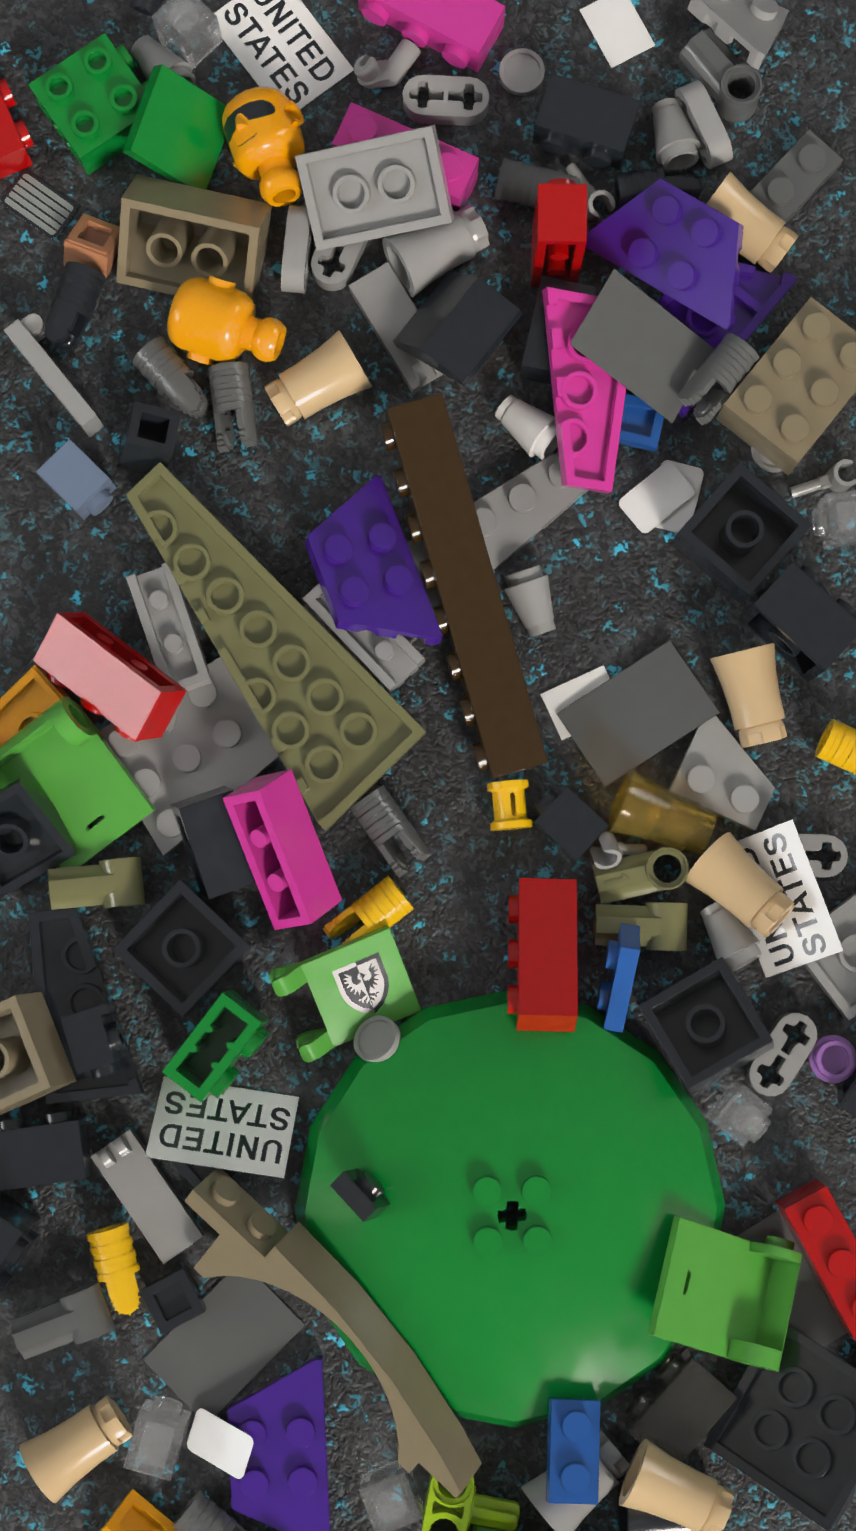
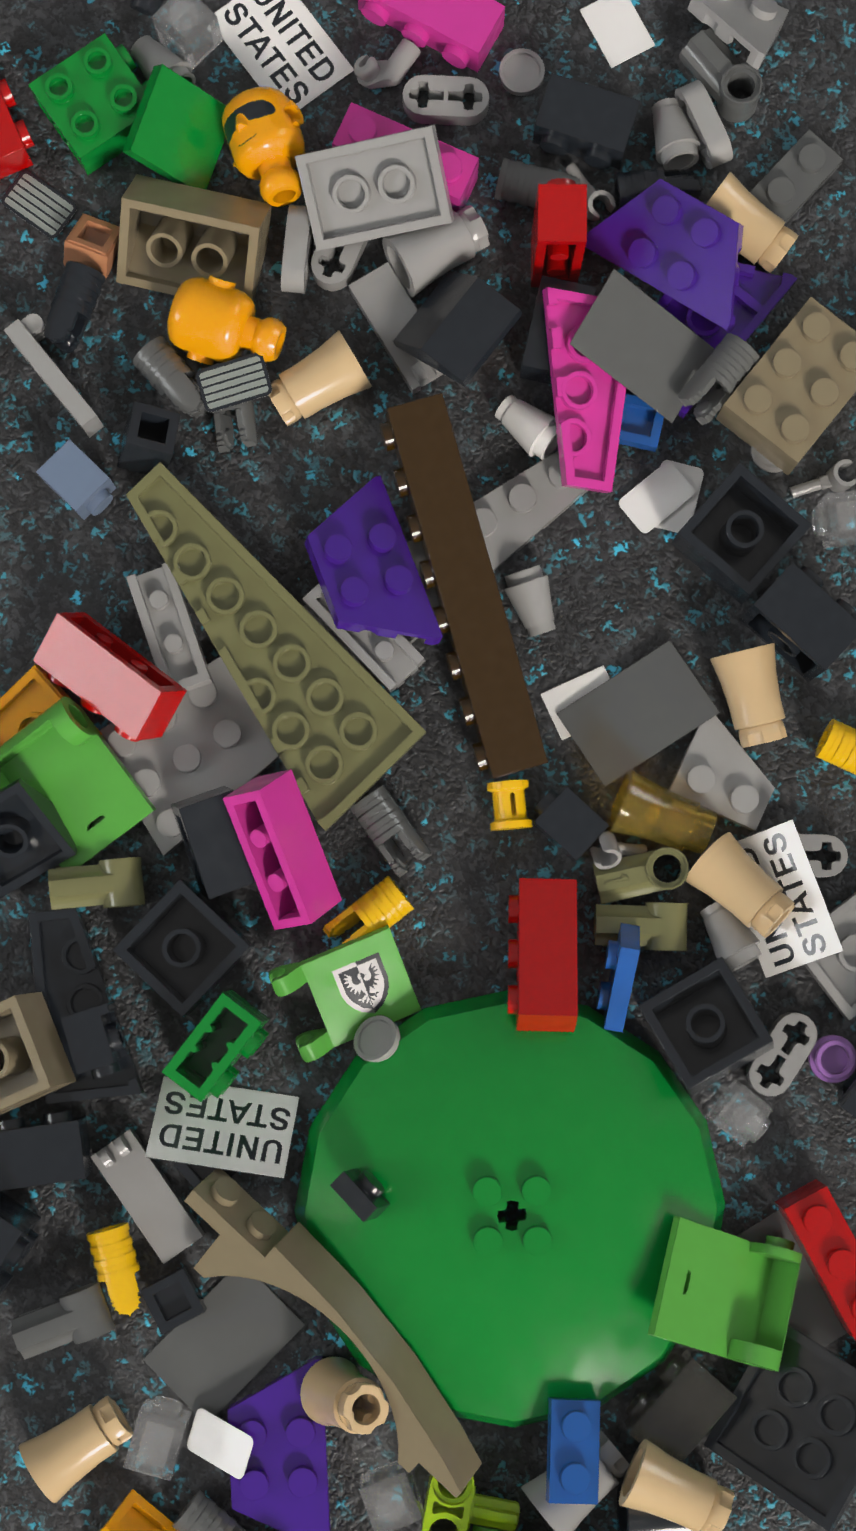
none -> sticker [196,353,272,412]
none -> tan plant [300,1357,389,1434]

